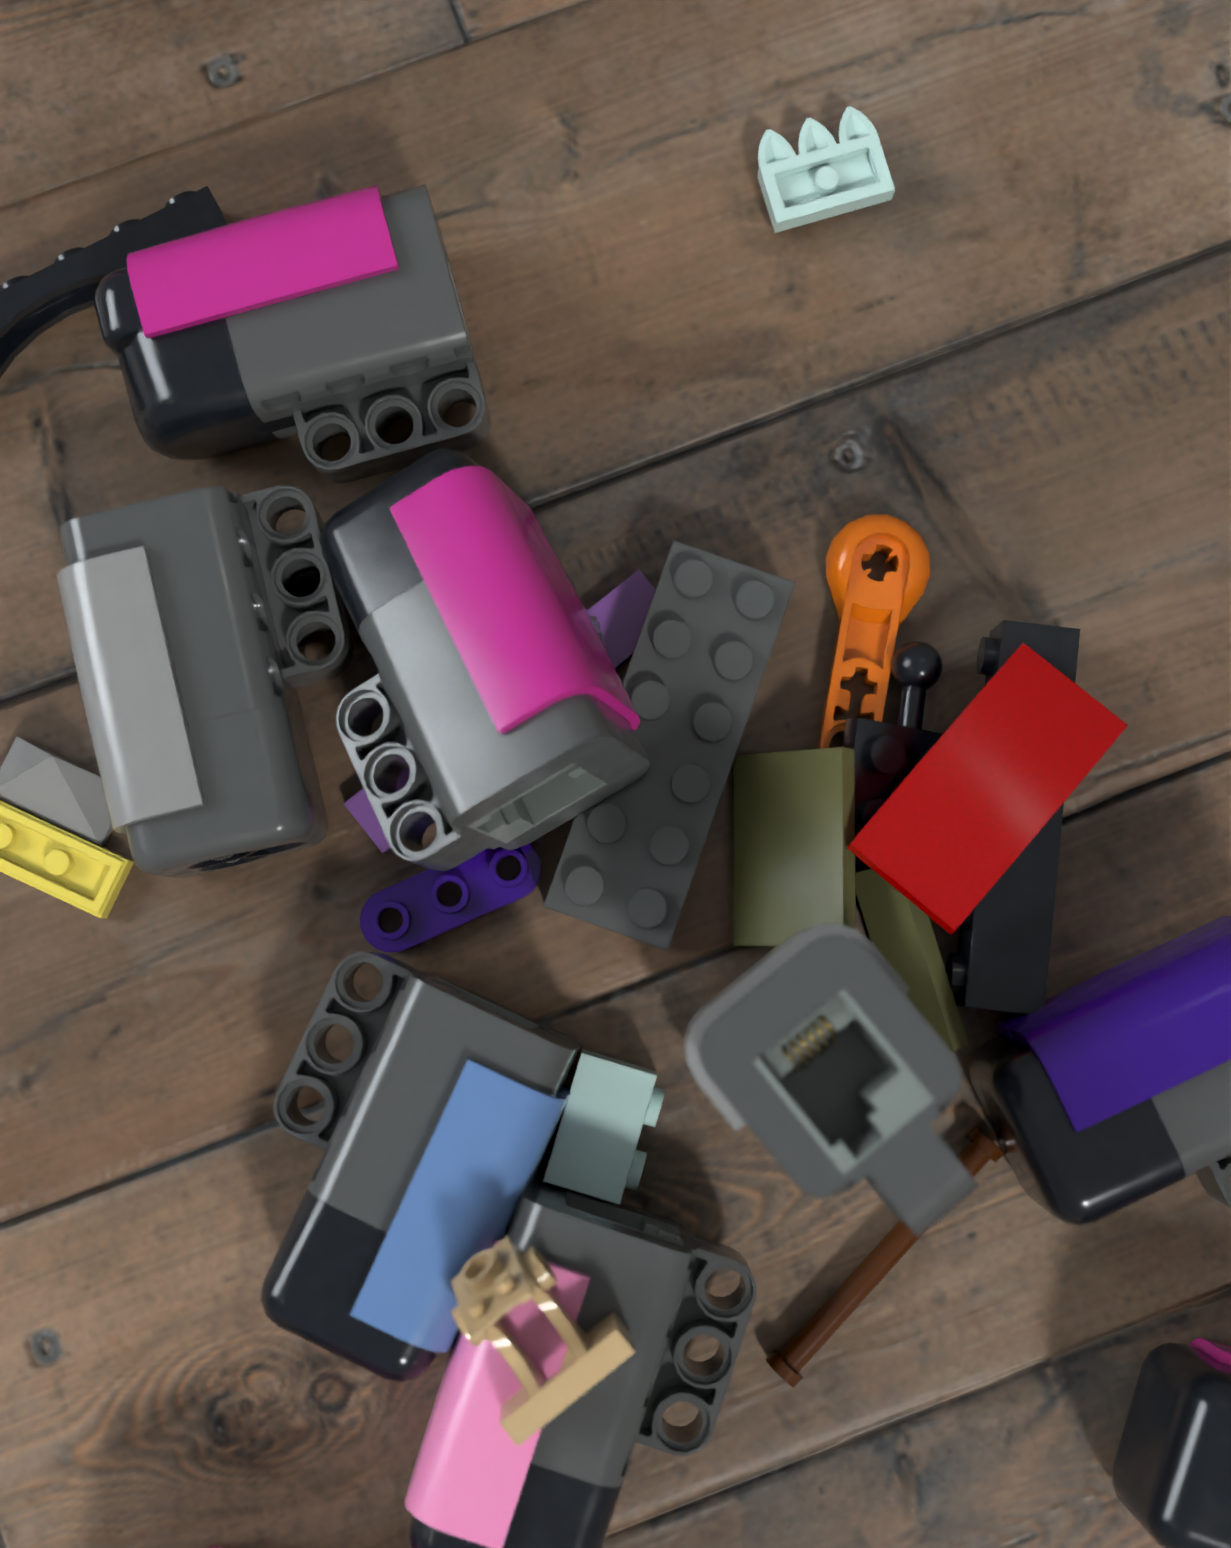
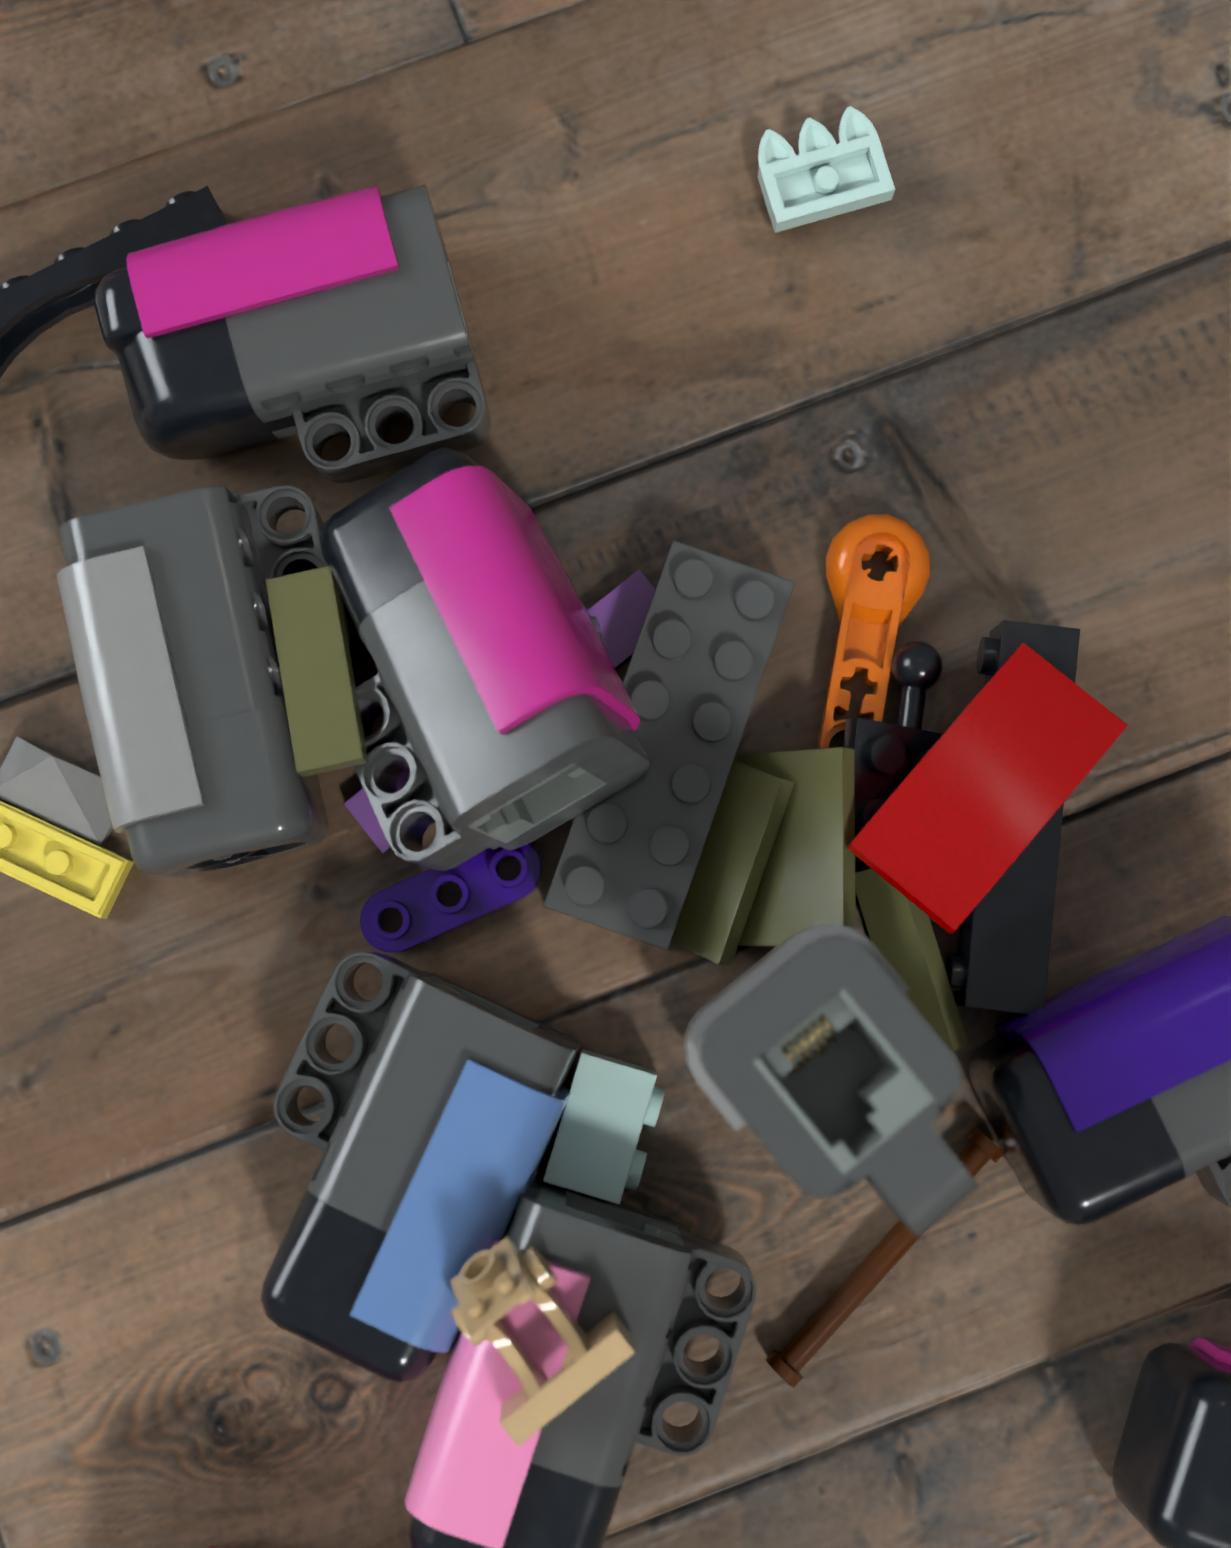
none -> olive tile [266,566,369,777]
none -> olive tile [671,761,795,966]

